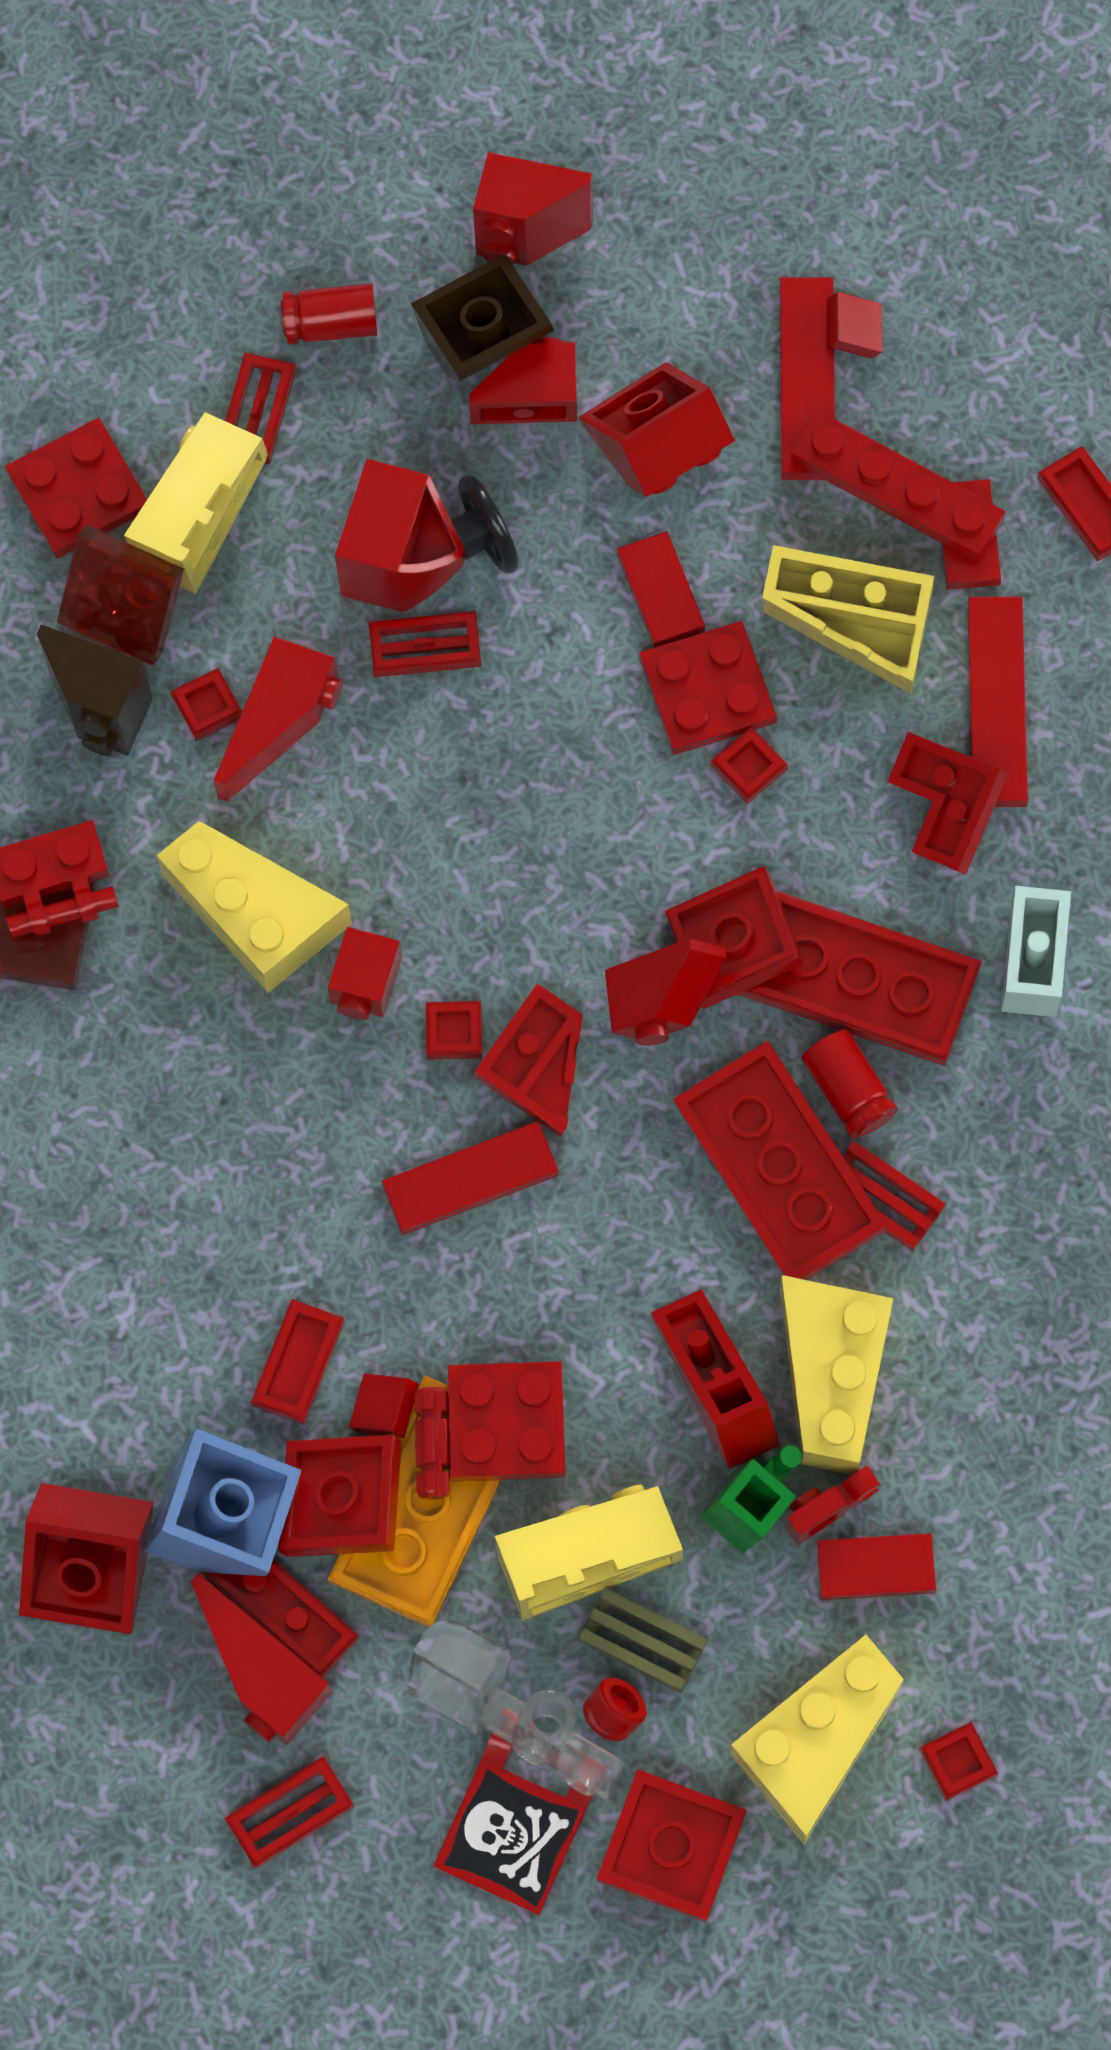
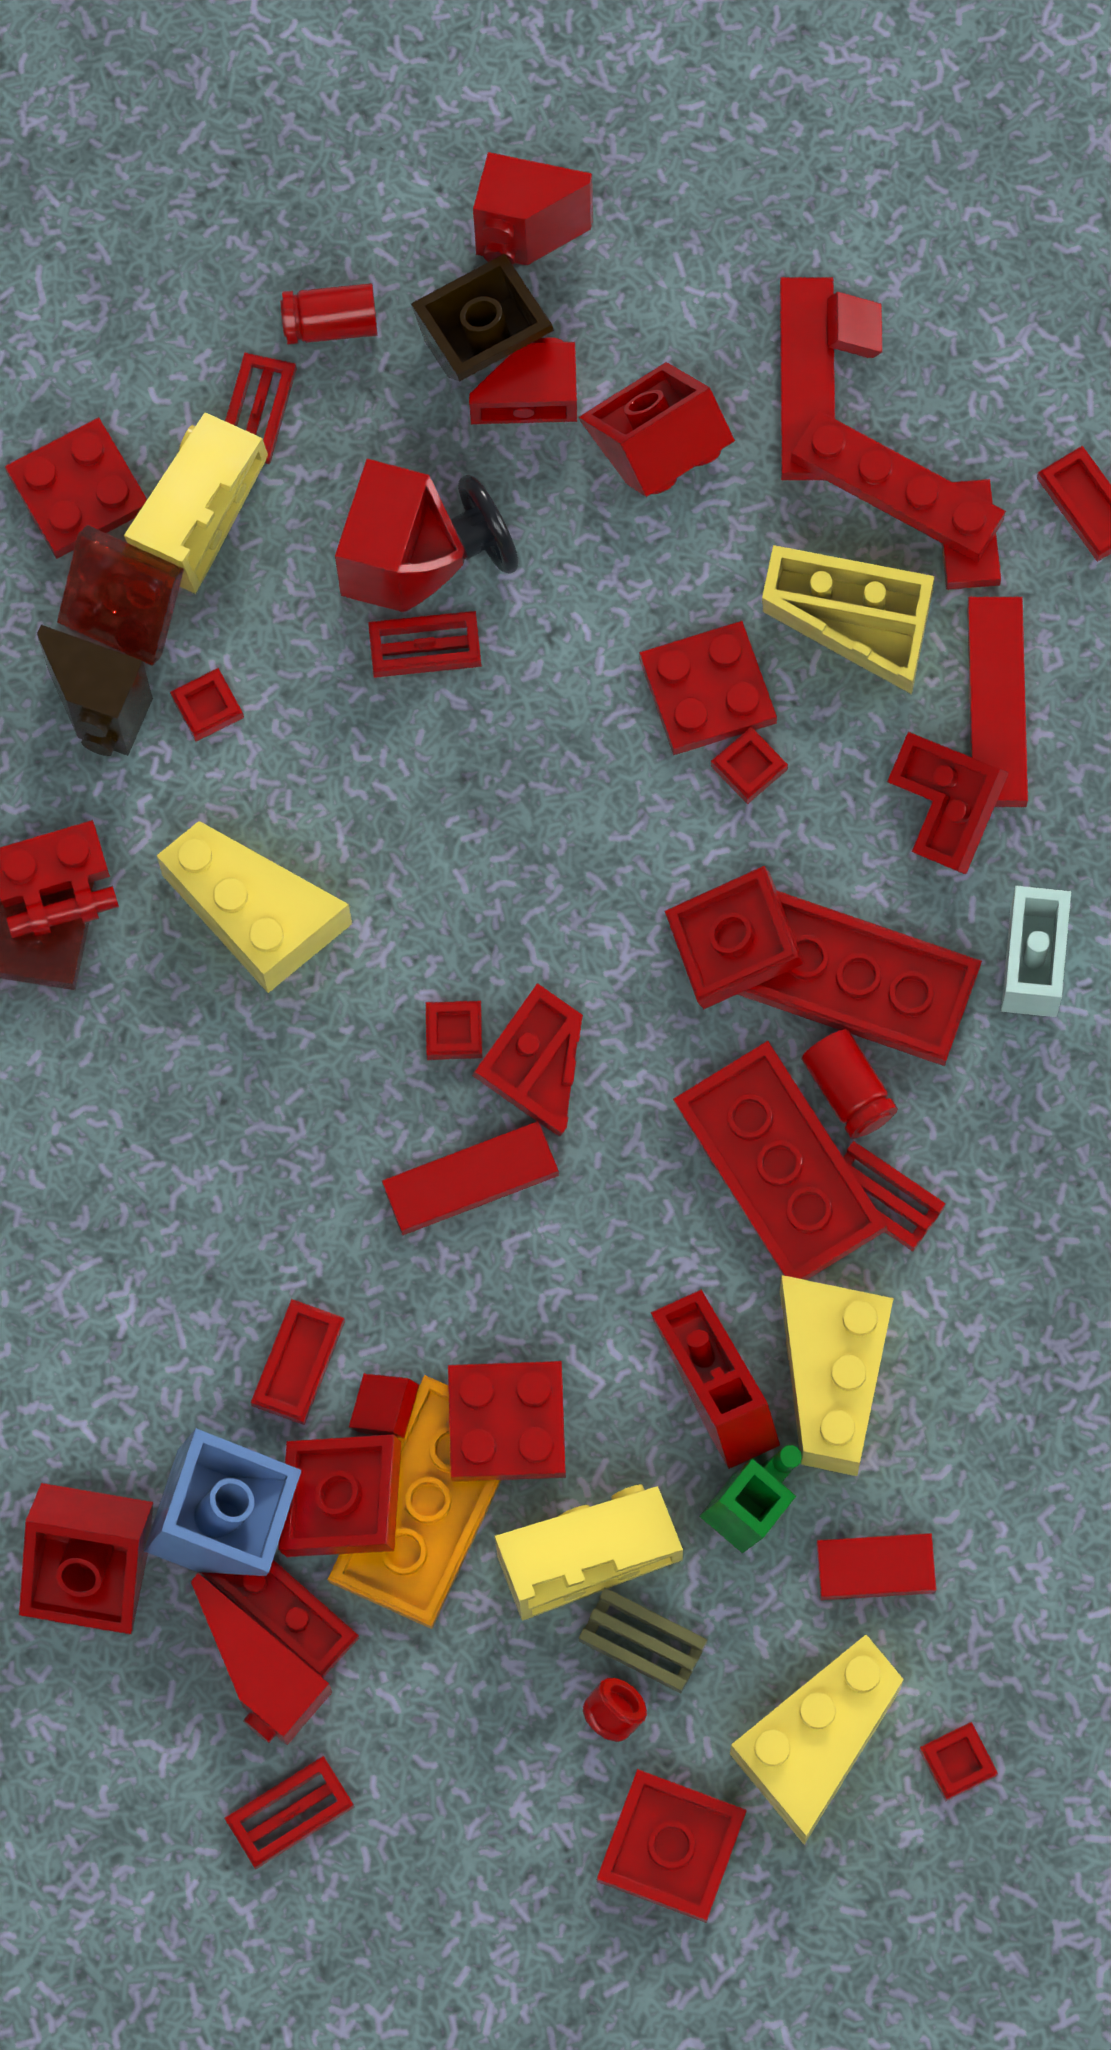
red slope [213,636,343,802] -> none
red brick [328,927,402,1020] -> none
clear plate [405,1620,625,1800] -> none
red axle [414,1386,450,1500] -> none
flag [433,1723,602,1915] -> none
red slope [605,938,726,1046] -> none
red tile [617,531,705,648] -> none
red plate [785,1466,880,1546] -> none

